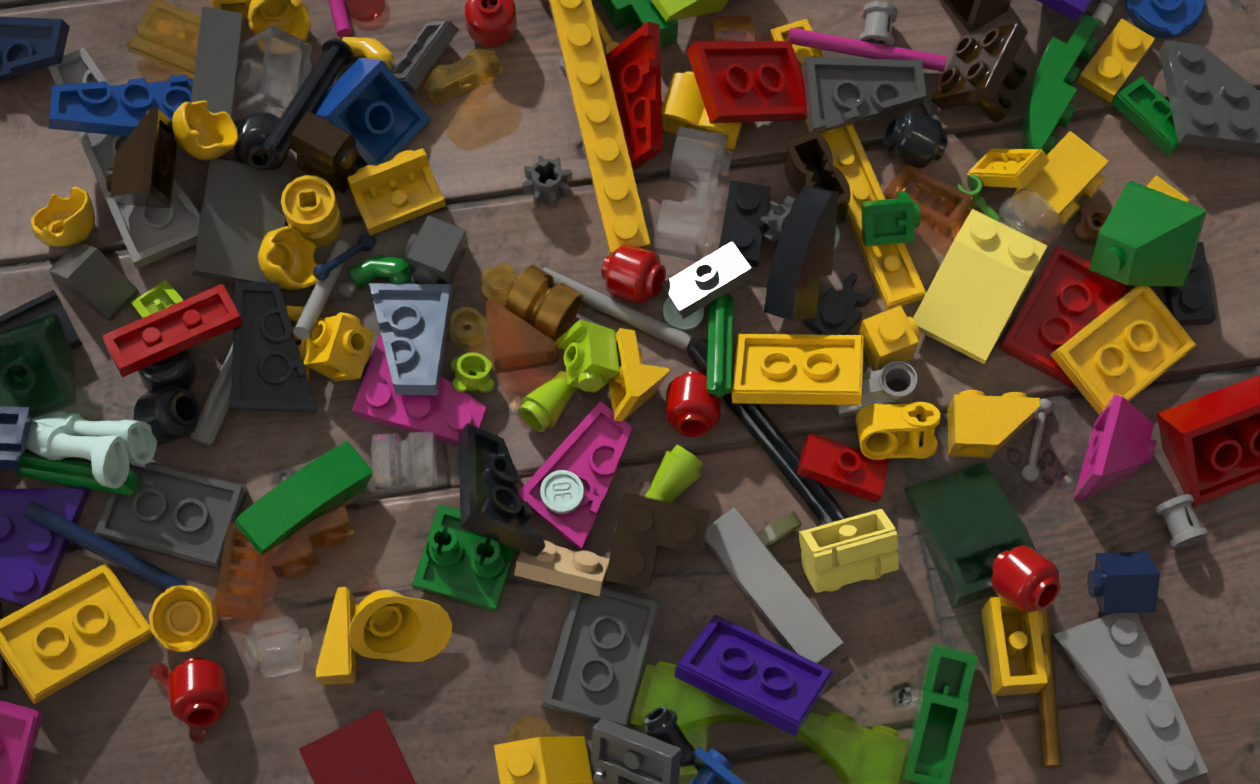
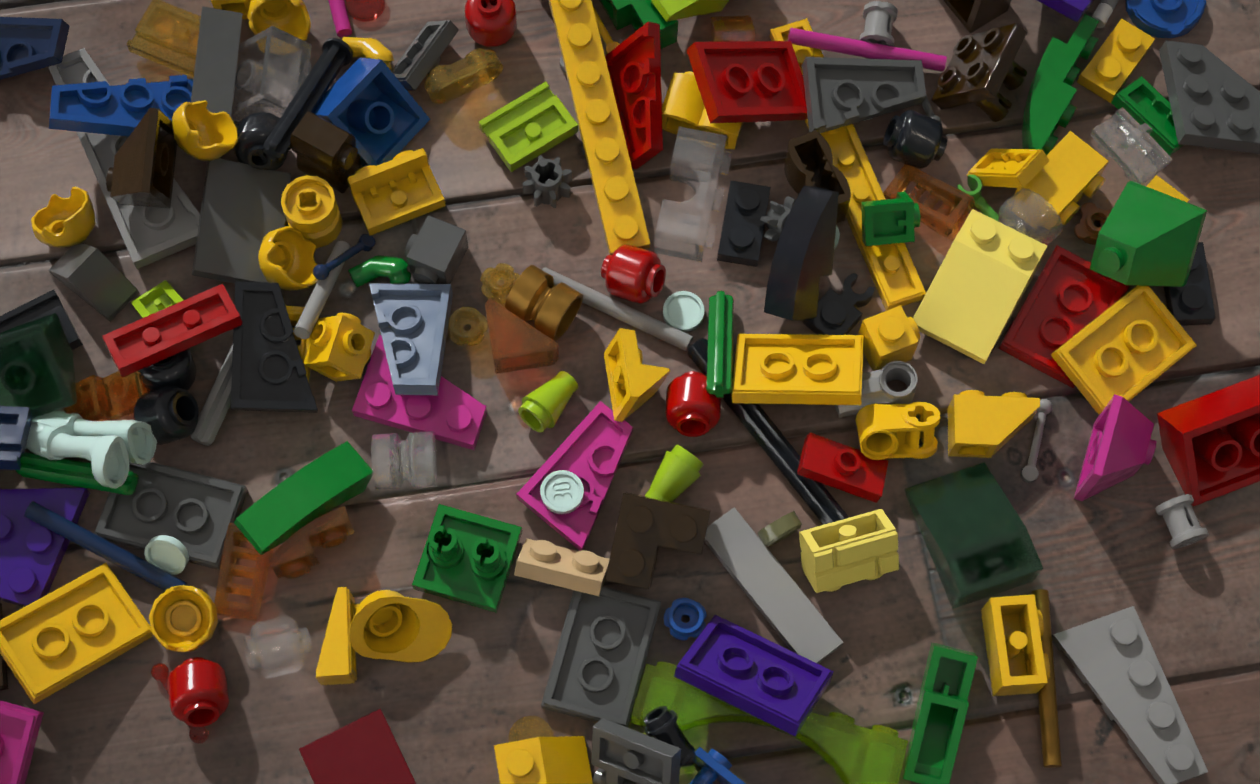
lime plate [451,352,494,393] -> none
black wing [458,423,546,557] -> none
lime brick [556,319,620,393] -> none
plate [661,242,755,319] -> none
red head [992,545,1061,613] -> none
dark blue brick [1087,552,1160,614] -> none
none -> clear orange slope [60,371,149,421]
none -> light aqua piece [144,535,189,575]
none -> lime plate [478,82,578,172]
none -> blue plate [663,598,707,641]
none -> clear hips [1090,107,1172,185]

